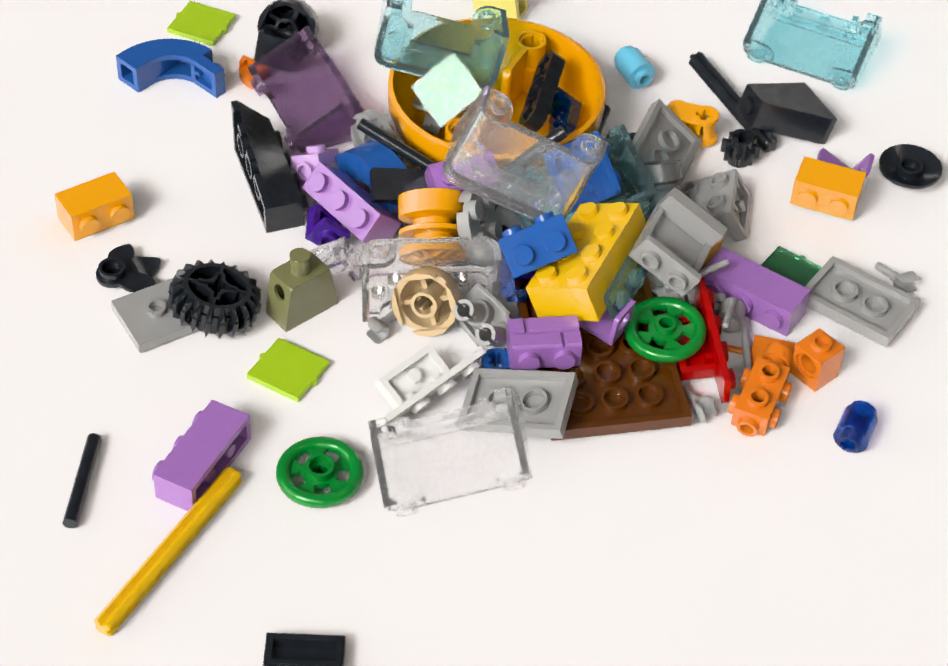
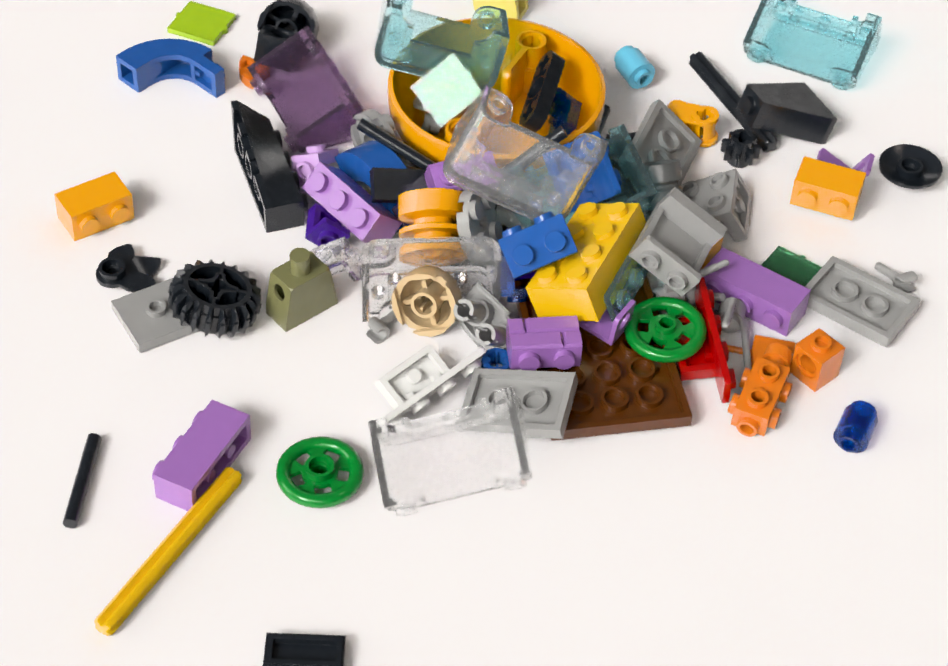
lime piece [247,338,330,402] -> none
light grey hand [683,385,718,423] -> none

